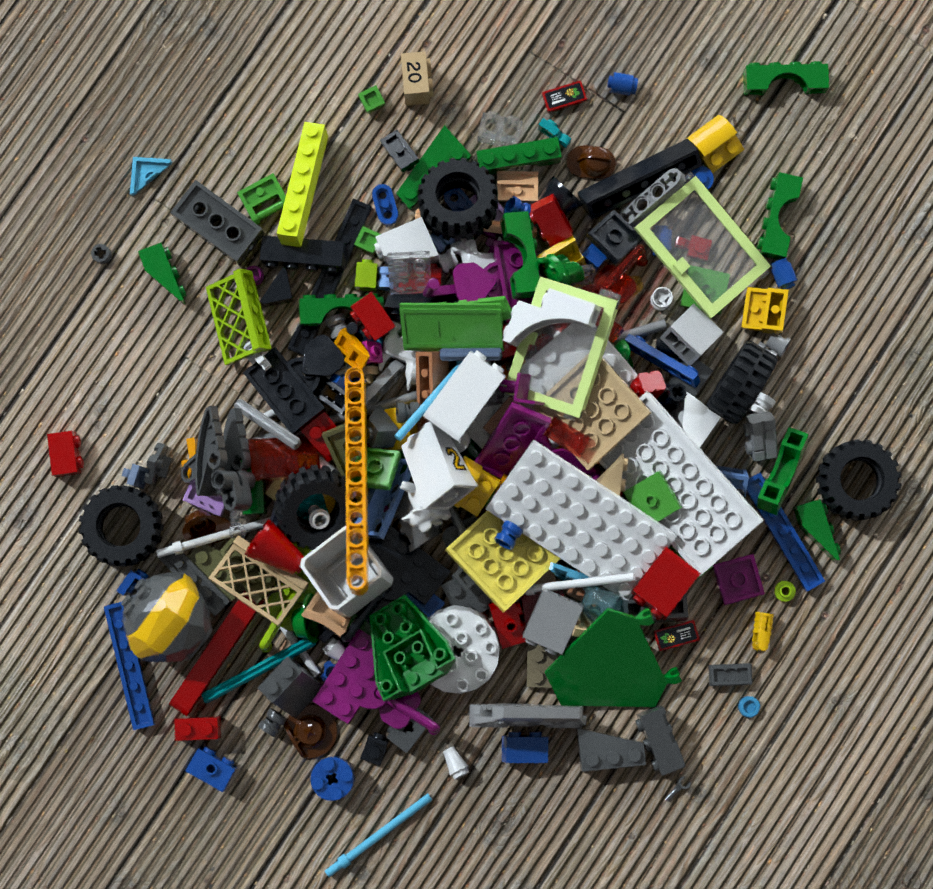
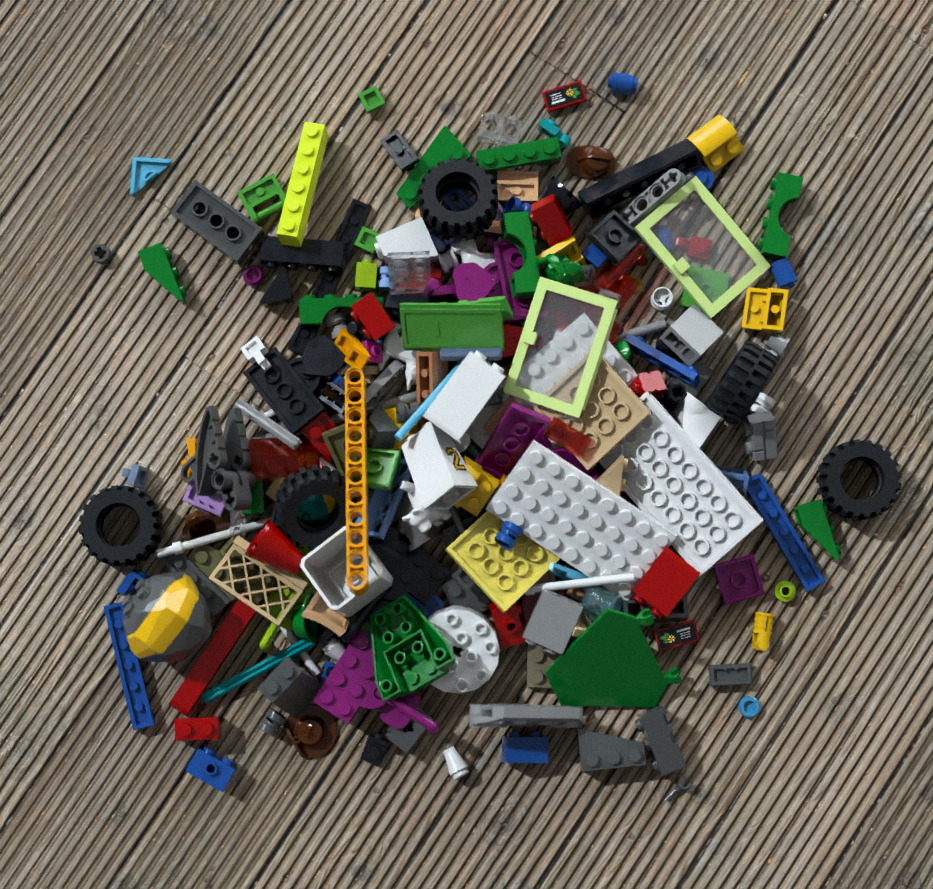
red brick [47,431,84,477] -> none
dark grey plate [144,442,173,486] -> none
lime fence [206,269,272,365] -> none
white cone [308,505,330,529] -> none
blue brick [311,756,355,801] -> none
medium azure bar [325,793,433,878] -> none
blue plate [372,184,398,226] -> none
tan brick [401,51,433,106] -> none
magenta bracket [499,373,545,406] -> none
white arch [503,288,601,347] -> none
bright green plate [623,470,682,522] -> none
green arch [743,61,829,96] -> none
green arch [757,427,809,515] -> none

